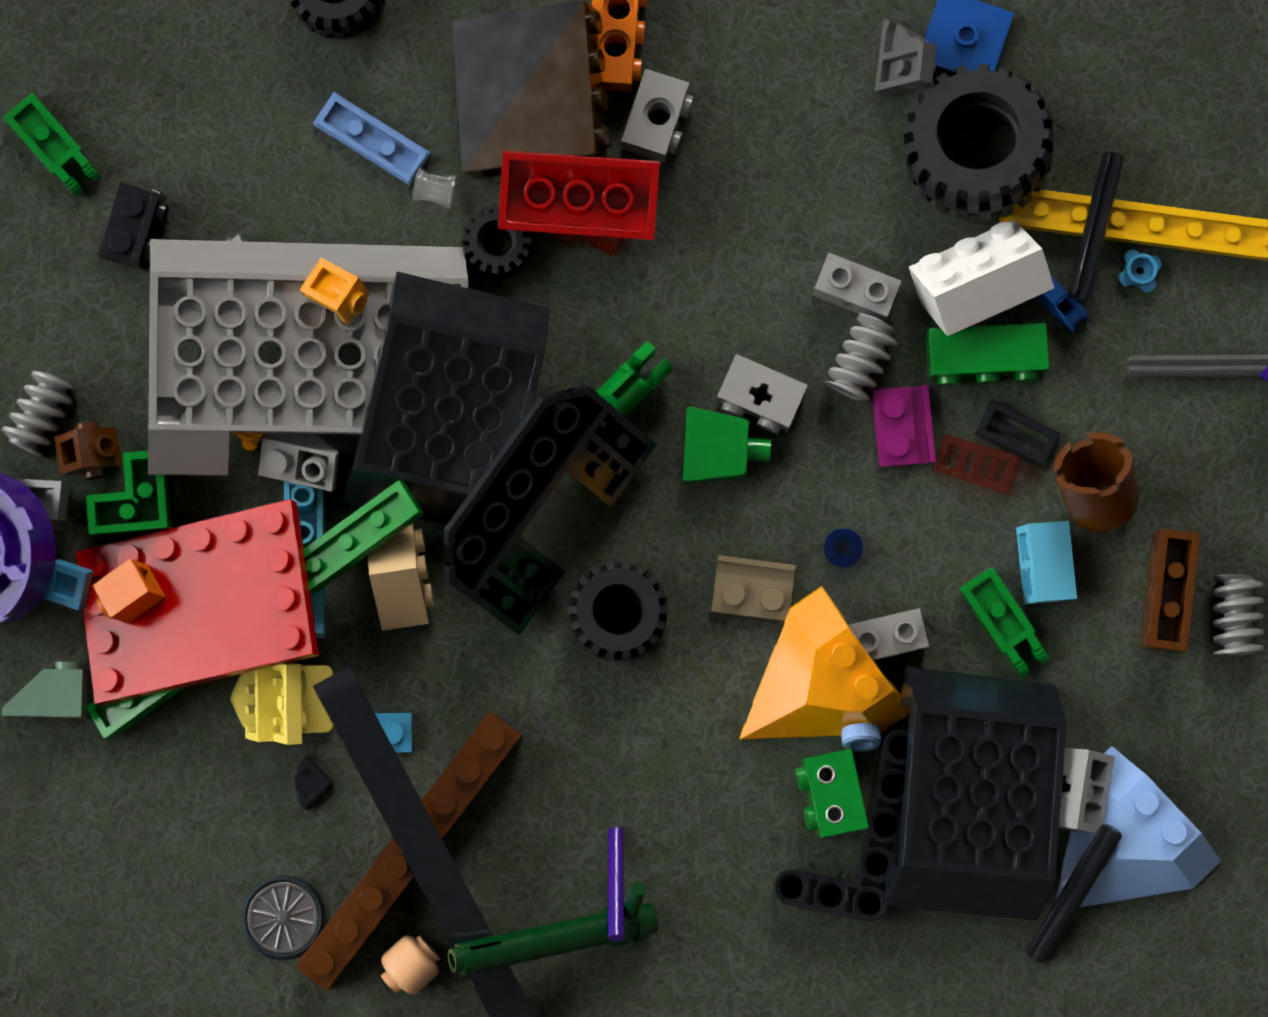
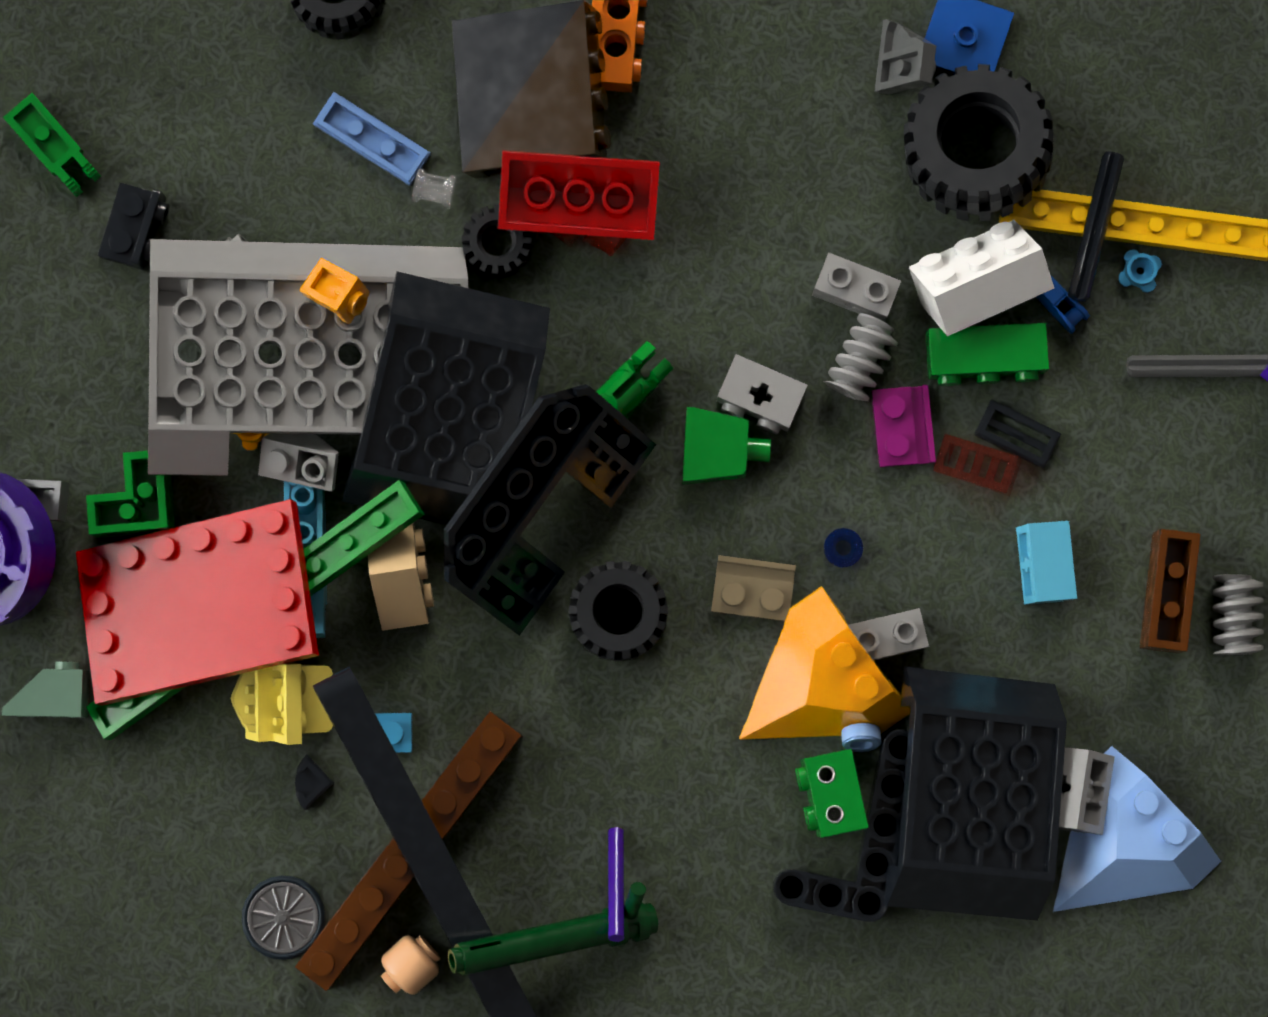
light grey piece [2,371,79,459] -> none
dark azure plate [43,559,93,610] -> none
reddish brown brick [54,422,121,480] -> none
orange brick [93,559,166,624] -> none
light grey brick [621,69,694,162] -> none
green hinge [958,567,1050,678] -> none
black axle [1026,824,1122,963] -> none
reddish brown cylinder [1054,433,1140,532] -> none

